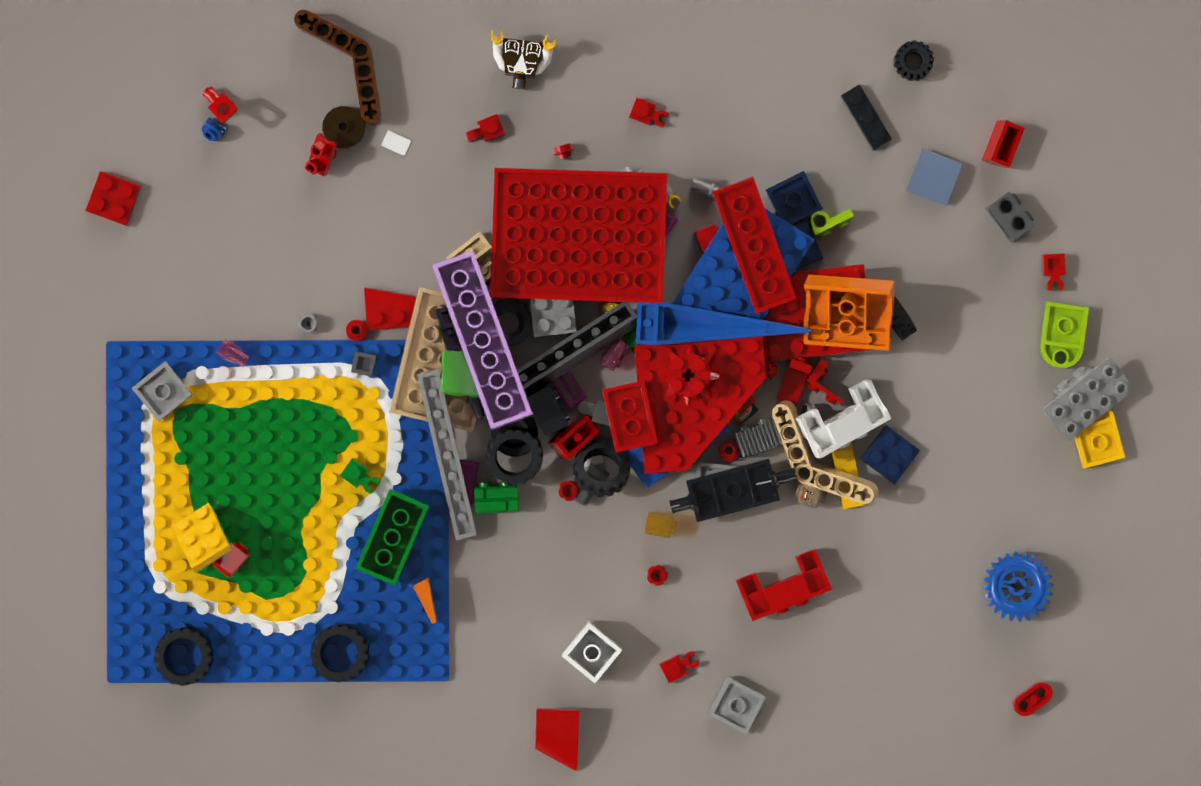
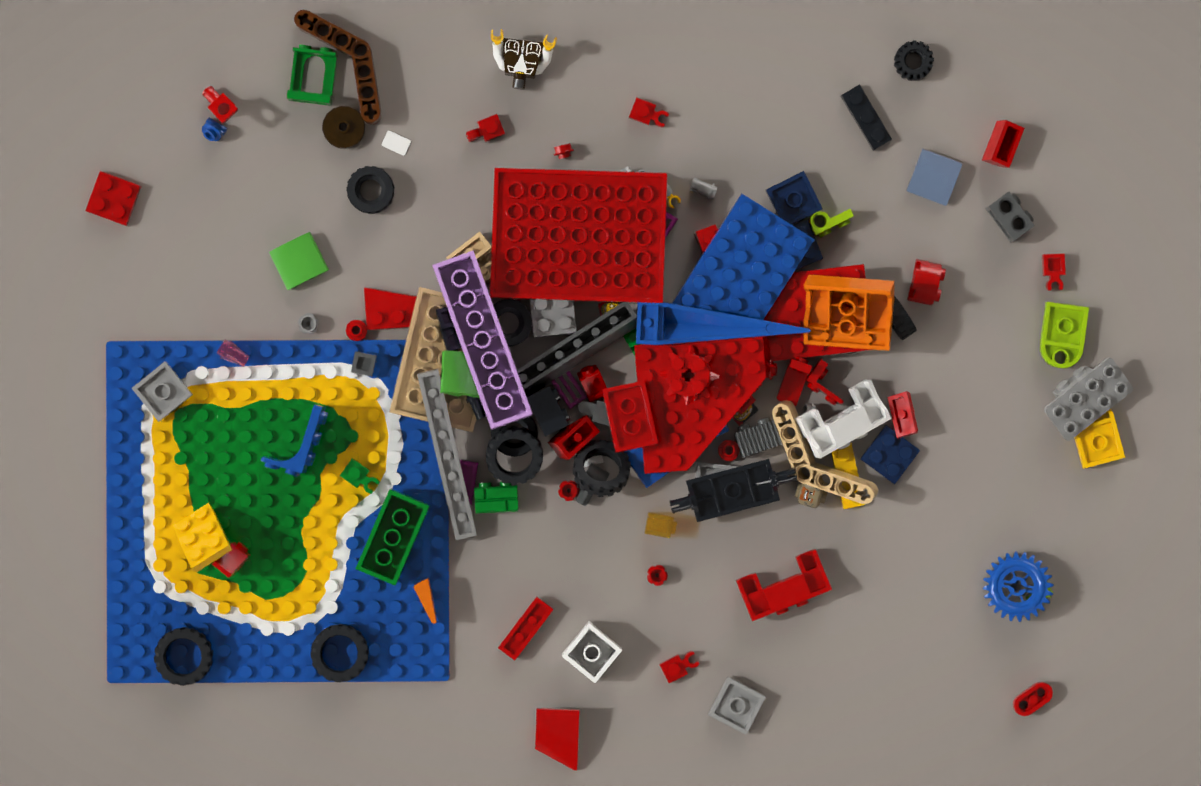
red hips [305,133,337,177] -> none
clear pink cone [600,338,629,371] -> none
red plate [712,176,797,314] -> none
none -> blue bracket [261,405,328,476]
none -> bright green slope [269,232,329,290]
none -> green panel [287,45,338,106]
none -> black tyre [346,166,395,214]
none -> red plate [498,596,554,661]
none -> red bracket [577,365,607,402]
none -> red plate [887,391,918,438]
none -> red cylinder [907,259,946,306]

